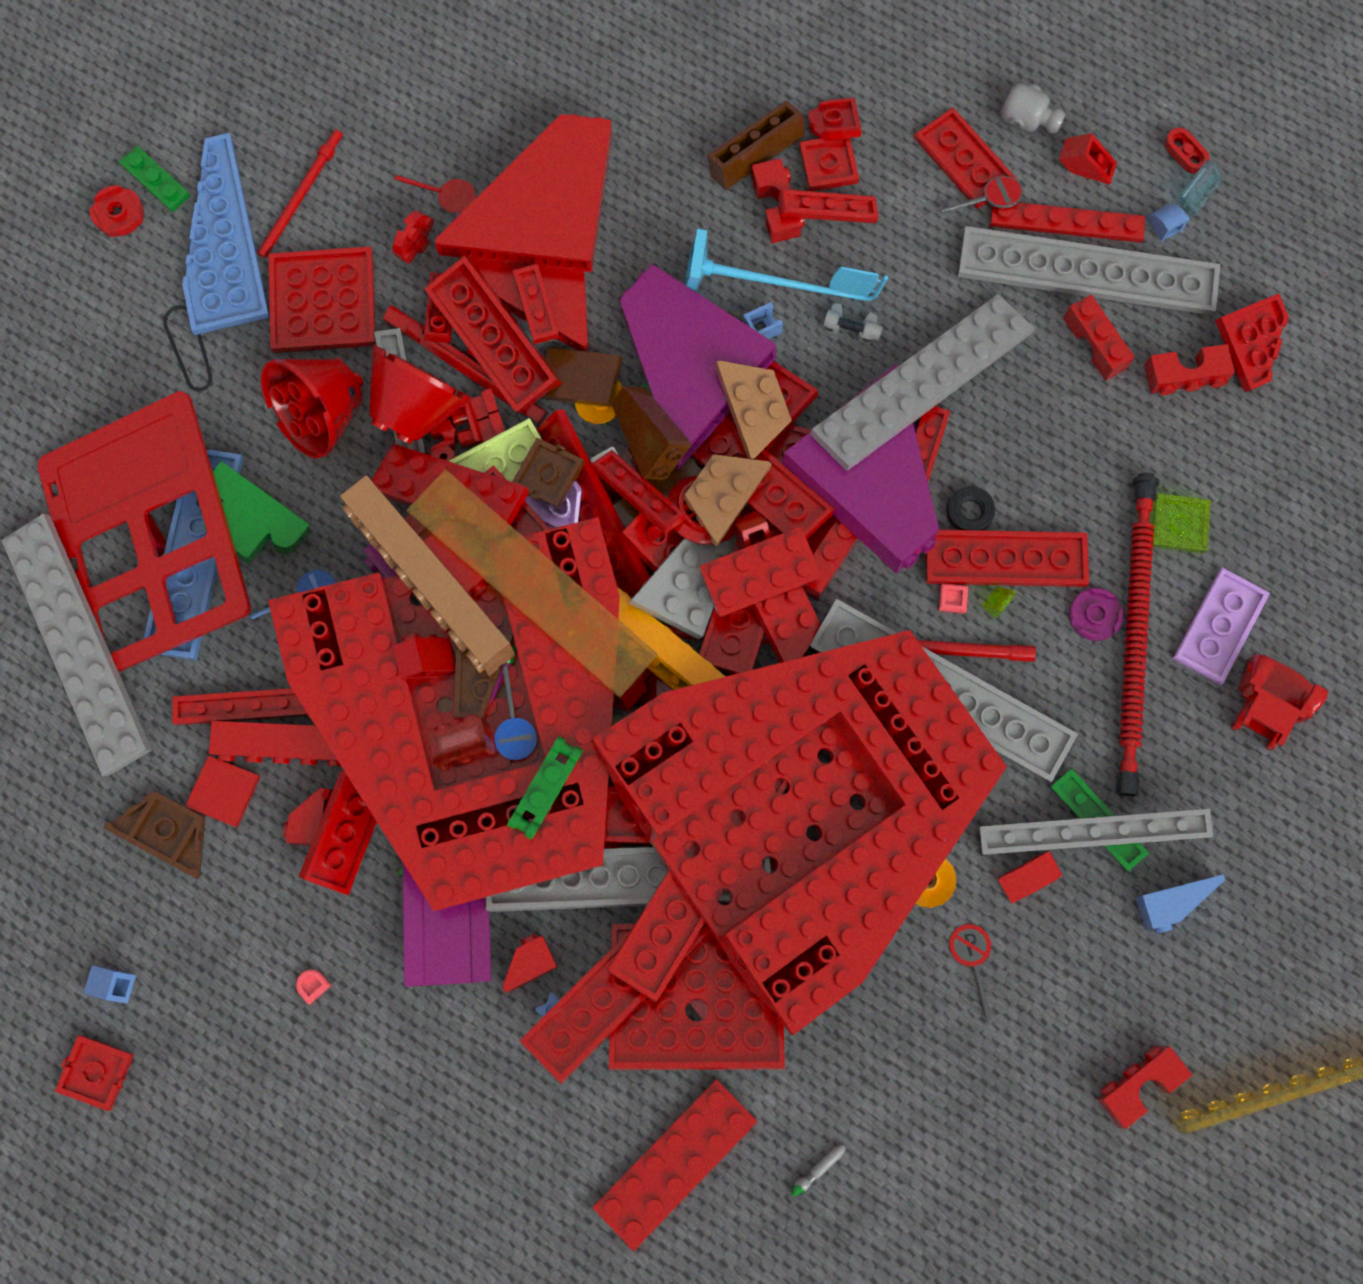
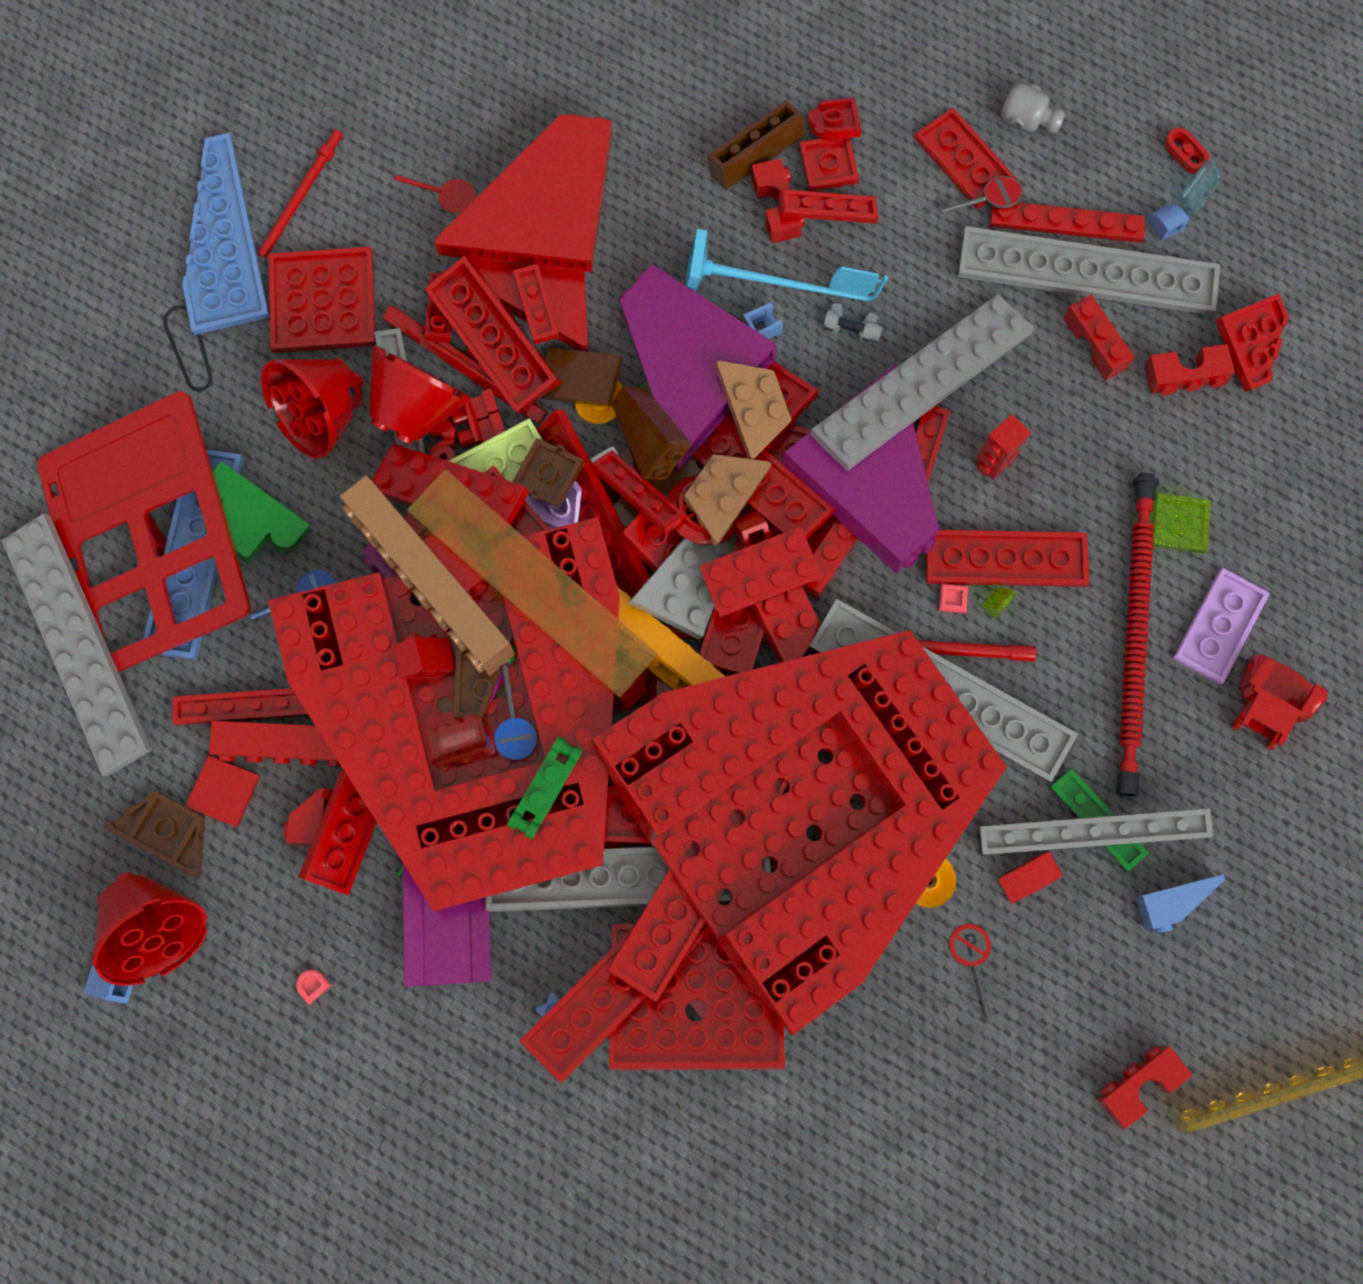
red plate [54,1035,135,1111] -> none
red plate [89,185,144,237] -> none
green plate [119,145,190,212] -> none
red plate [393,210,434,264] -> none
red slope [502,933,558,993] -> none
red plate [592,1079,758,1252] -> none
light grey piece [791,1144,845,1197] -> none
black tyre [947,486,995,531] -> none
red slope [1059,133,1117,184] -> none
magenta tile [1069,588,1124,641] -> none
none -> red cone [93,872,208,986]
none -> red arch [975,414,1031,480]

